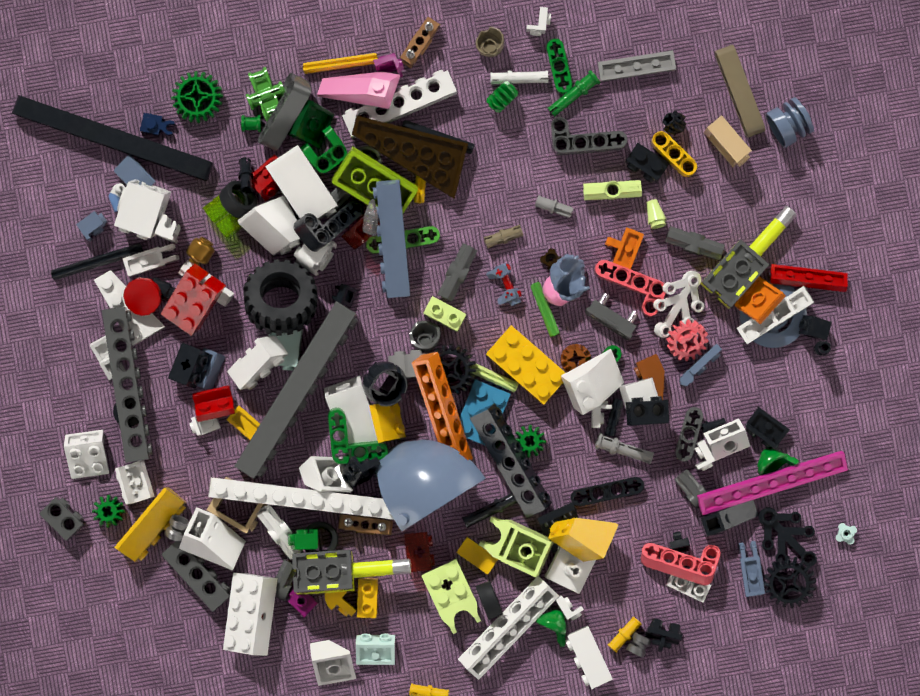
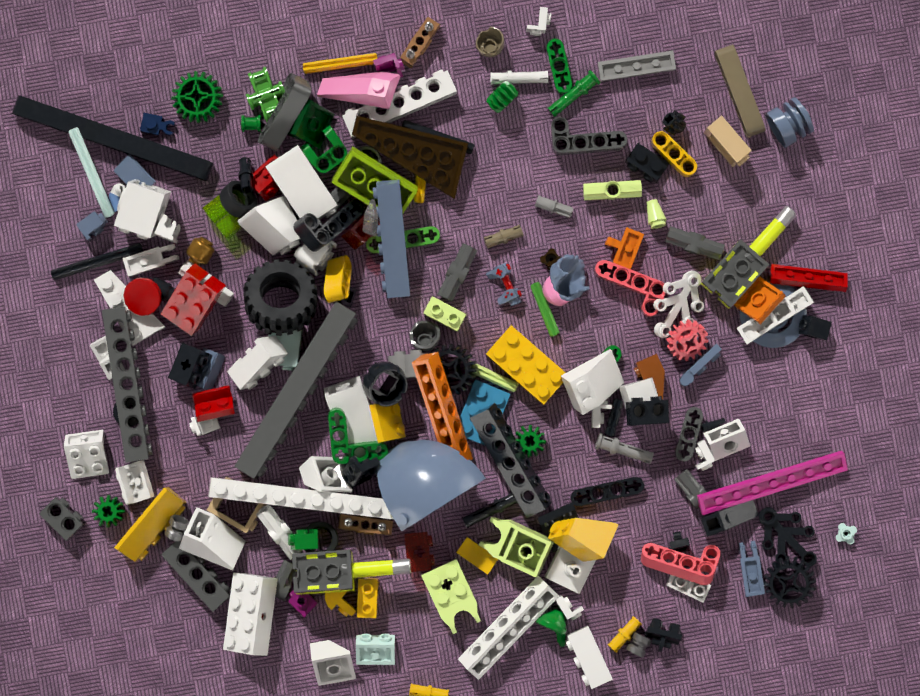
yellow tile [227,405,260,440] -> none
black tyre [476,581,503,620] -> none
dark orange gear [561,344,591,372] -> none
dark grey piece [585,293,638,340] -> none
black bracket [745,406,790,449] -> none
green hat [757,448,799,476] -> none
black pin [814,341,831,356] -> none
none -> light aqua axle [69,128,114,218]
none -> yellow beam [324,255,352,303]

